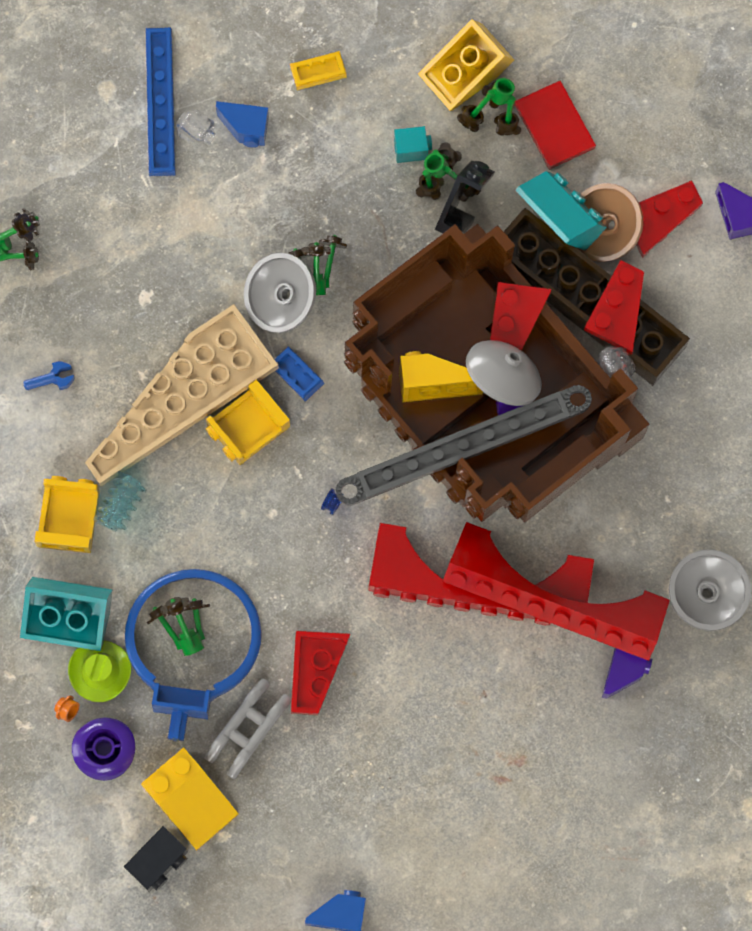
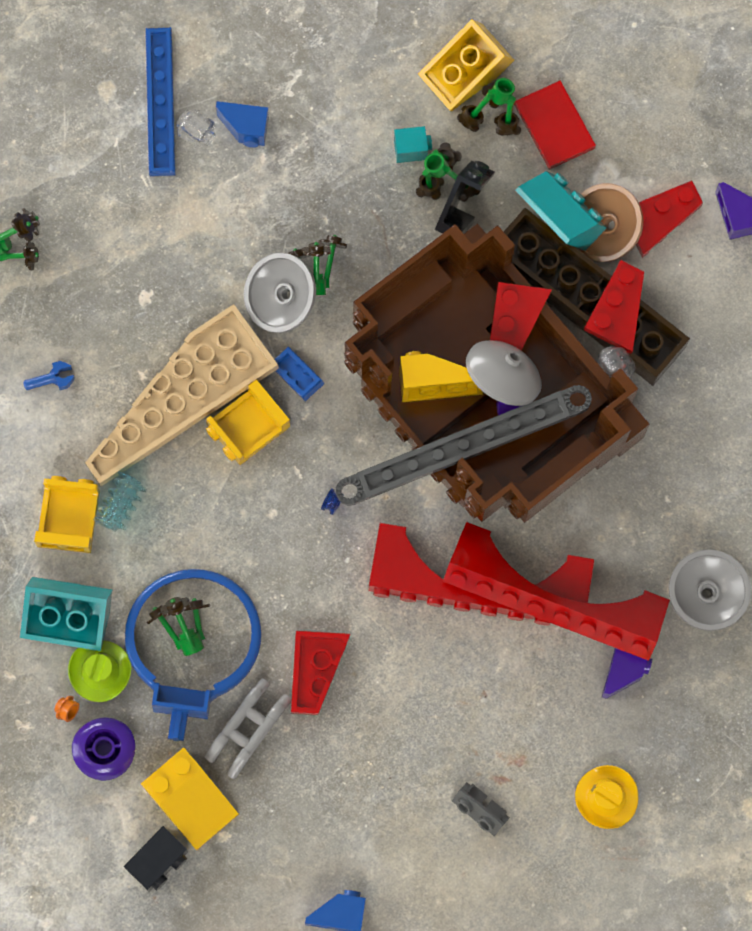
yellow plate [290,51,347,90] -> none
none -> dark grey hinge [452,782,510,837]
none -> yellow hat [575,765,638,829]

